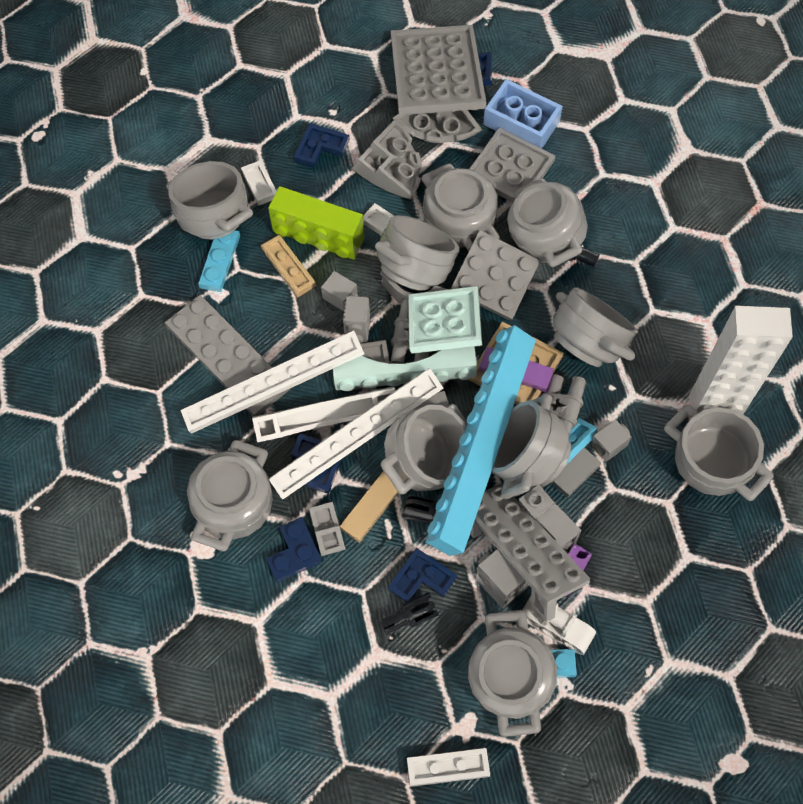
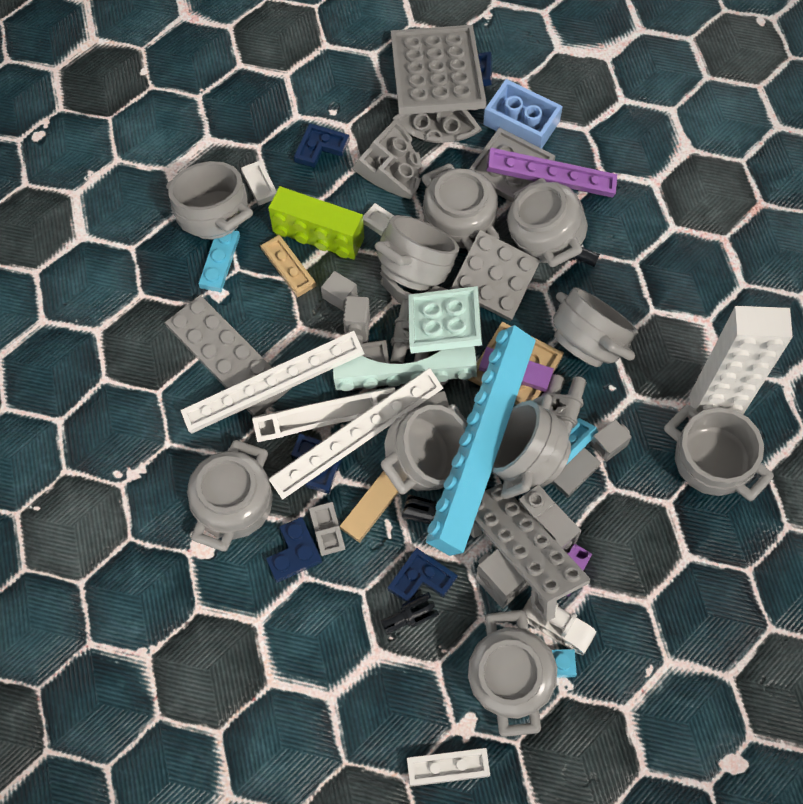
none -> medium lavender plate [486,148,617,198]

